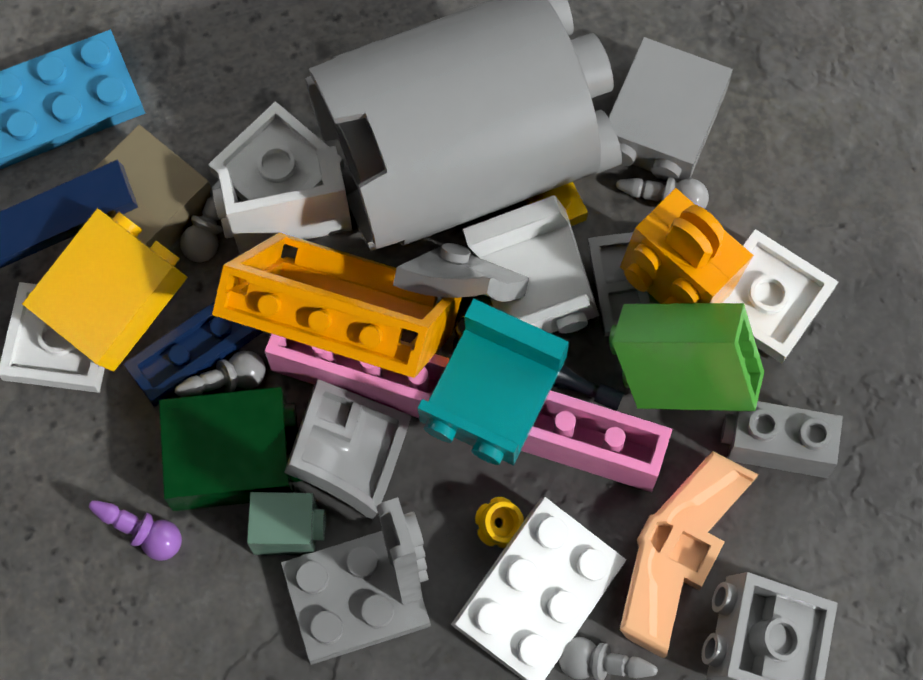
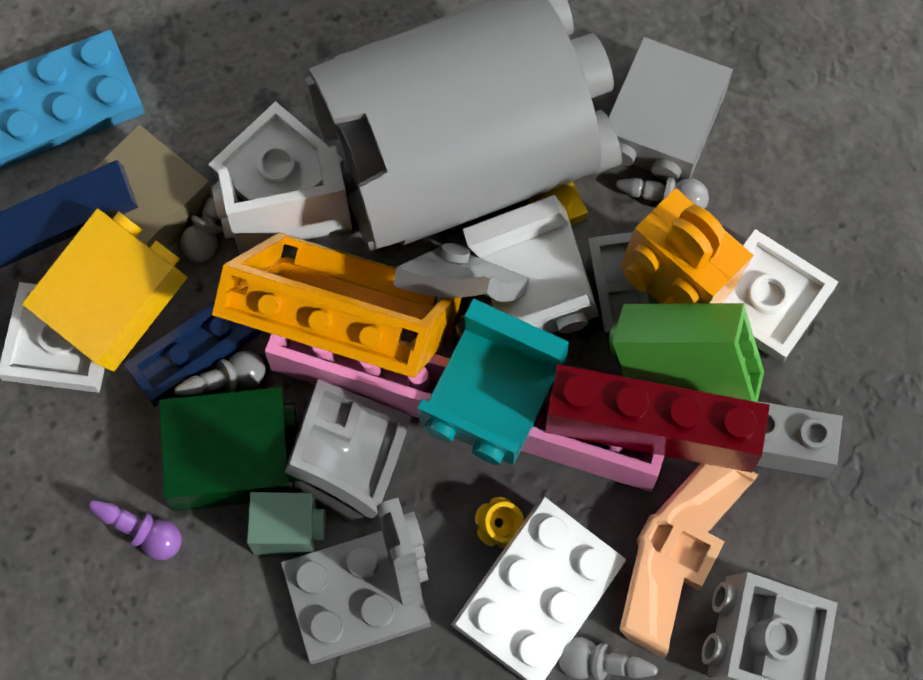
none -> dark red brick [545,364,770,473]

